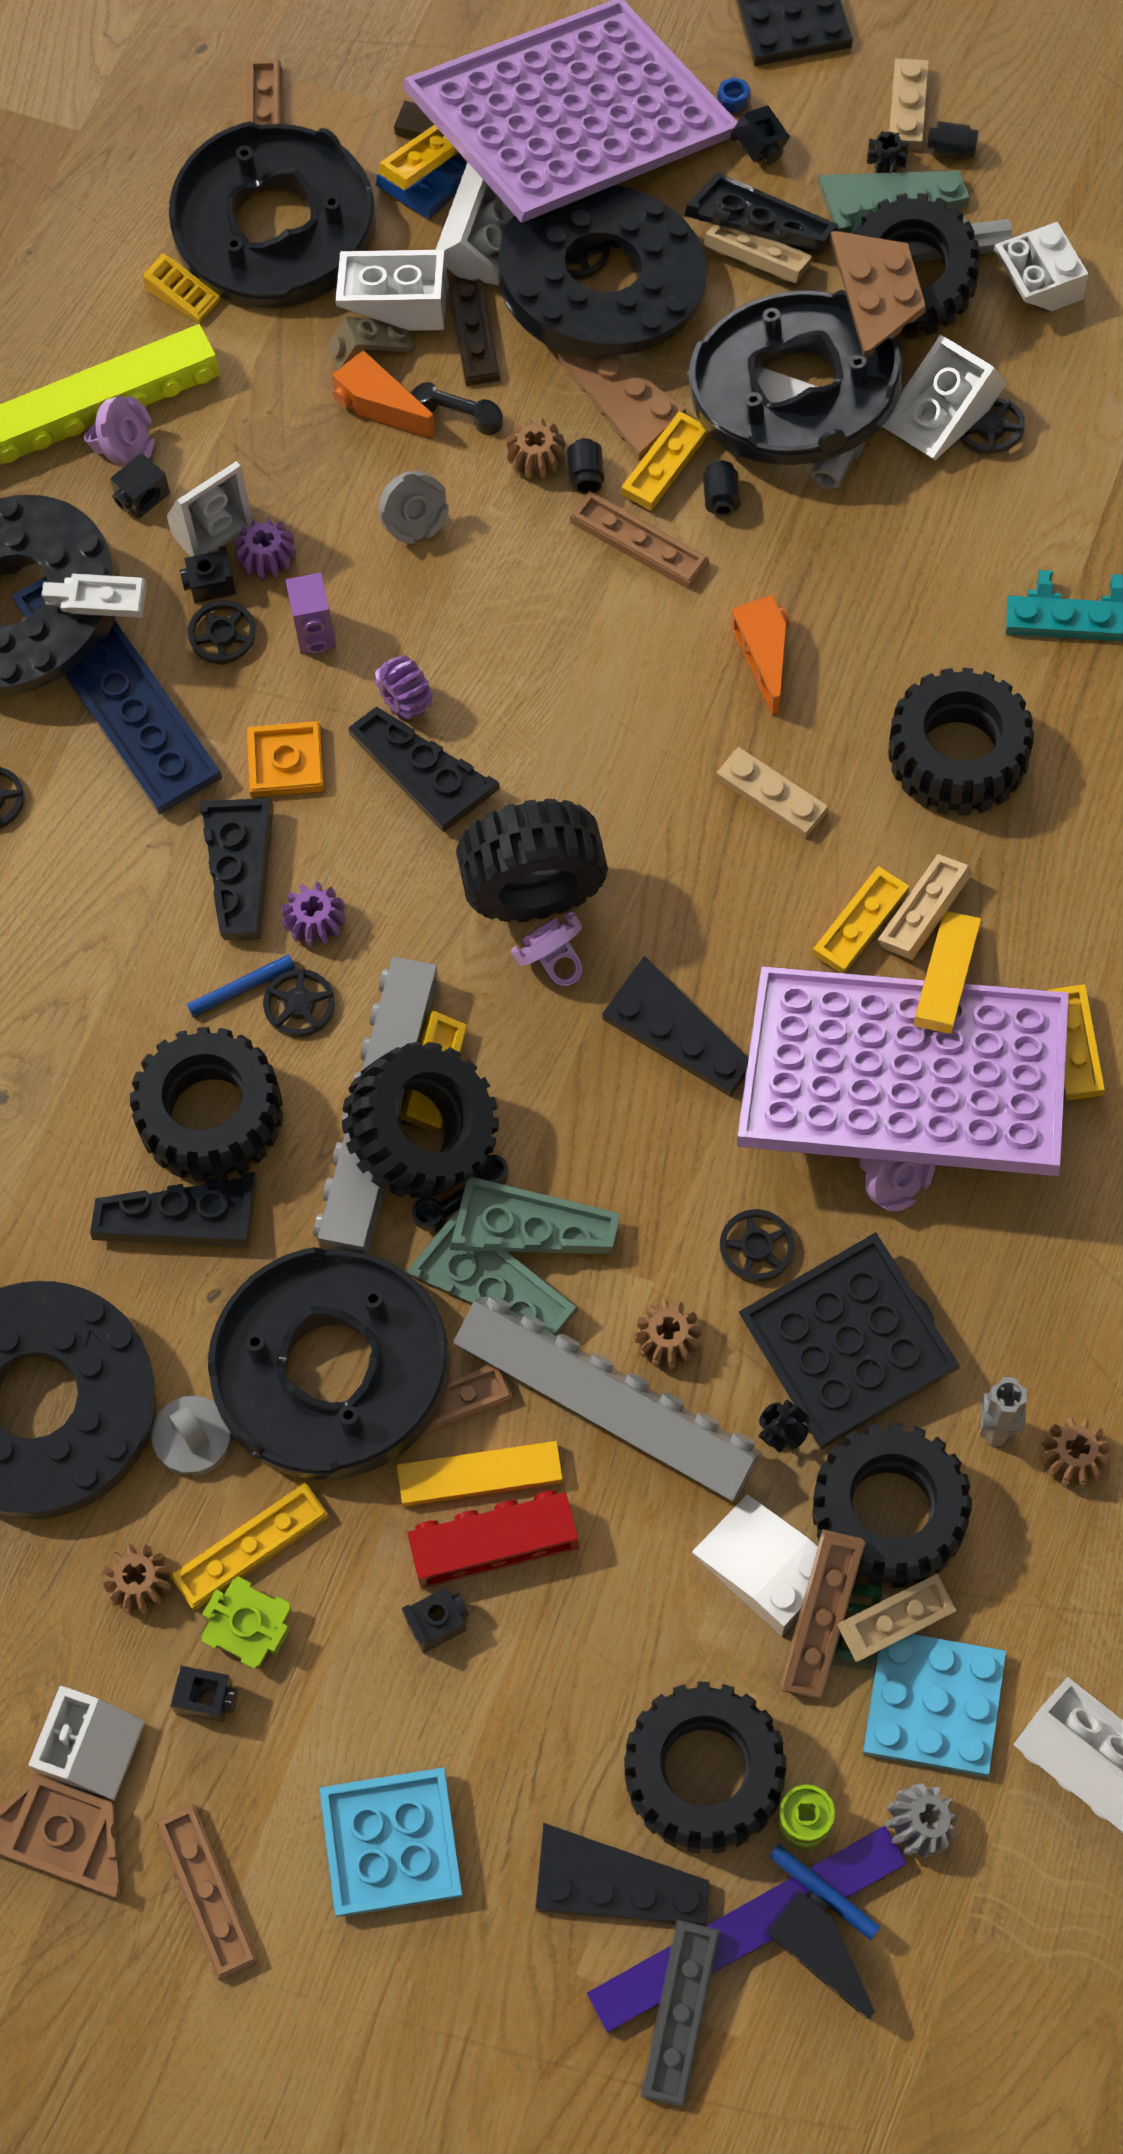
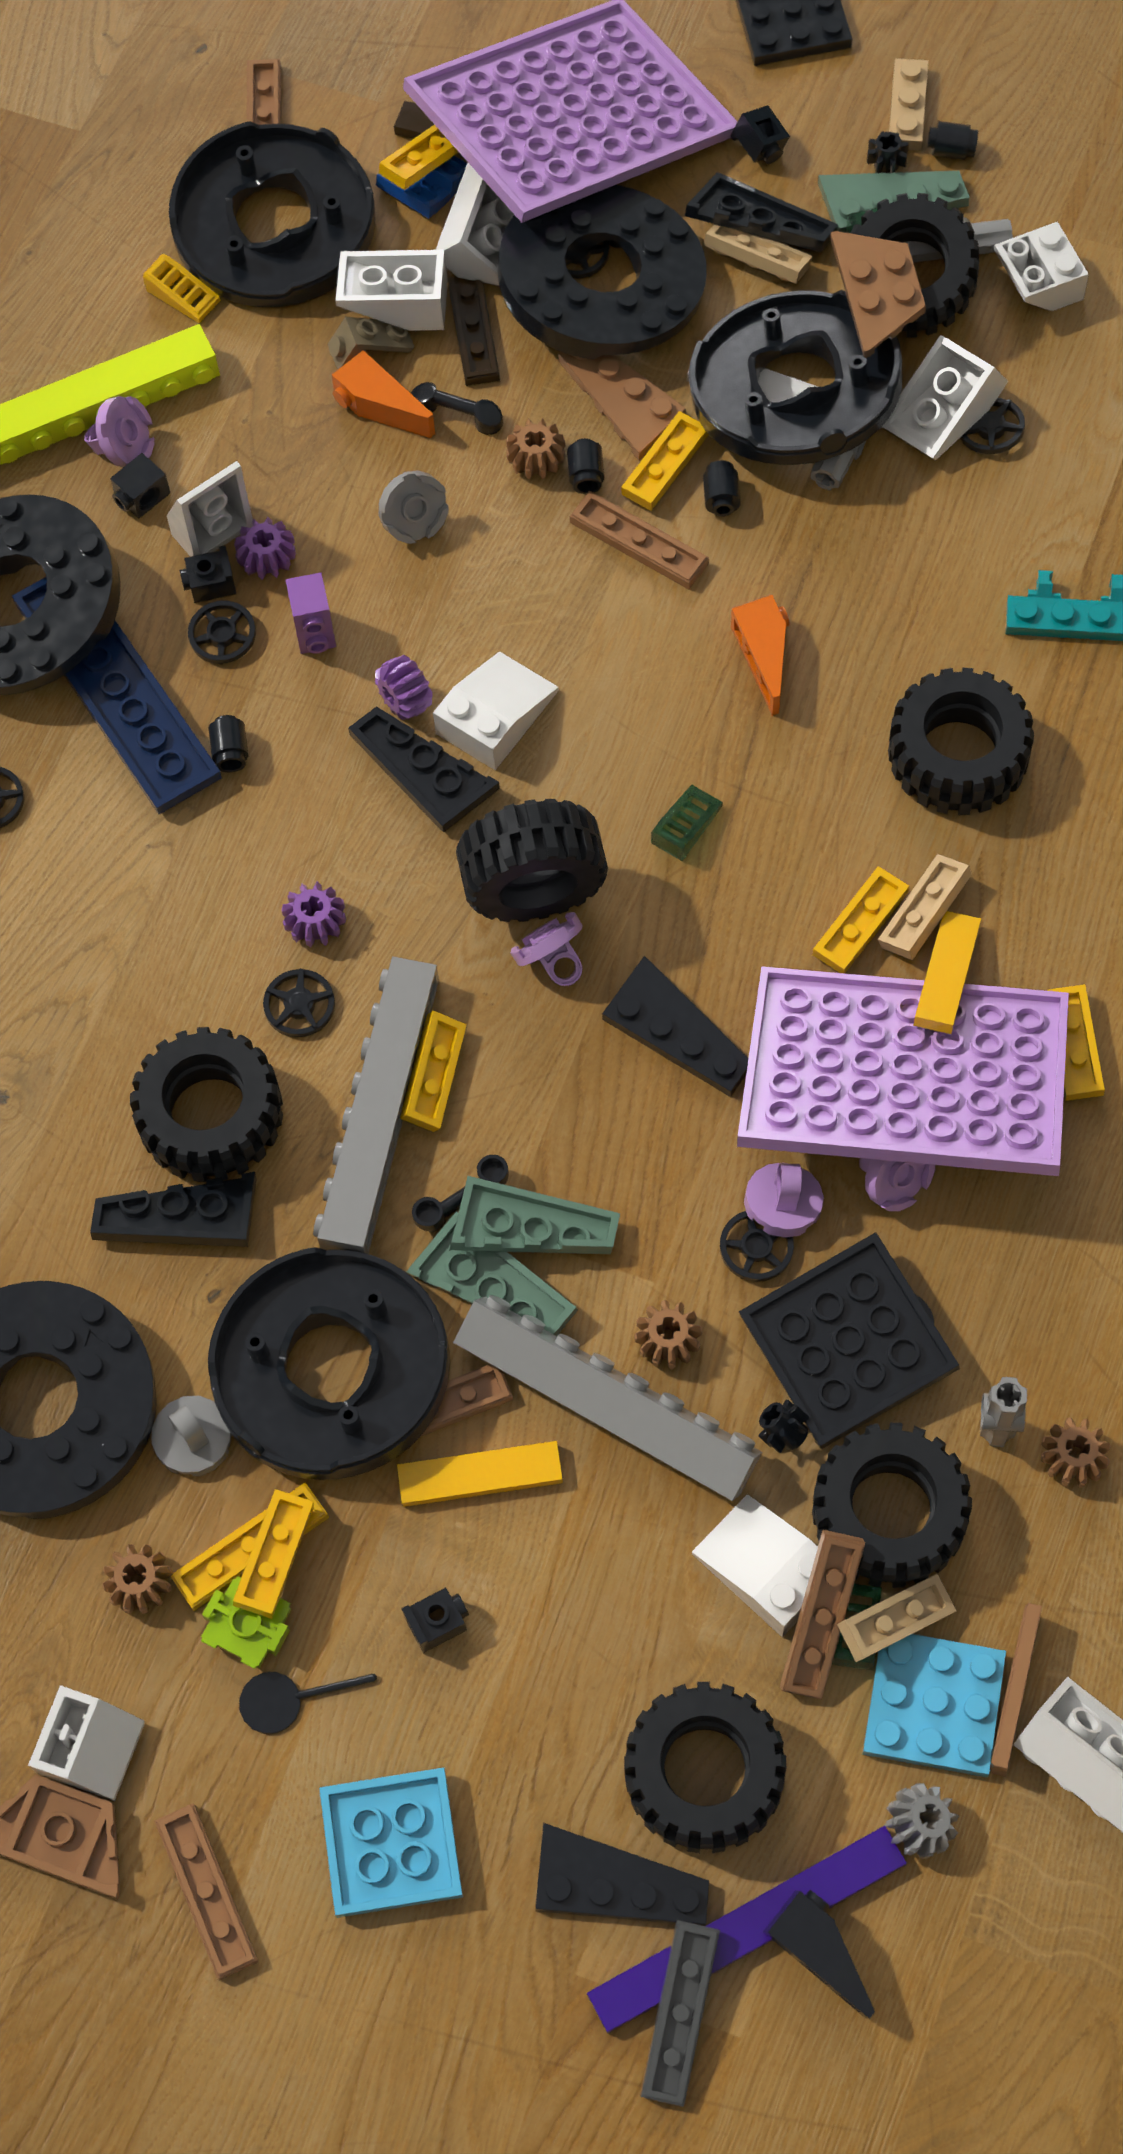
white hinge [42,574,147,618] -> none
black brick [170,1665,238,1722] -> none
blue bar [186,954,295,1018] -> none
black wing [199,798,274,940] -> none
light orange tile [247,721,325,798] -> none
black tyre [342,1042,499,1199] -> none
red brick [407,1490,579,1589] -> none
tan plate [716,747,828,839] -> none
blue tile [717,77,751,113] -> none
blue bar [769,1844,881,1941] -> none
lime wheel [777,1784,835,1850] -> none
none -> black brick [208,715,249,773]
none -> yellow plate [233,1489,314,1619]
none -> black piece [239,1672,377,1734]
none -> white slope [433,651,559,770]
none -> clear green slope [651,784,723,861]
none -> lavender tile [744,1162,824,1238]
none -> medium nougat tile [990,1603,1042,1777]

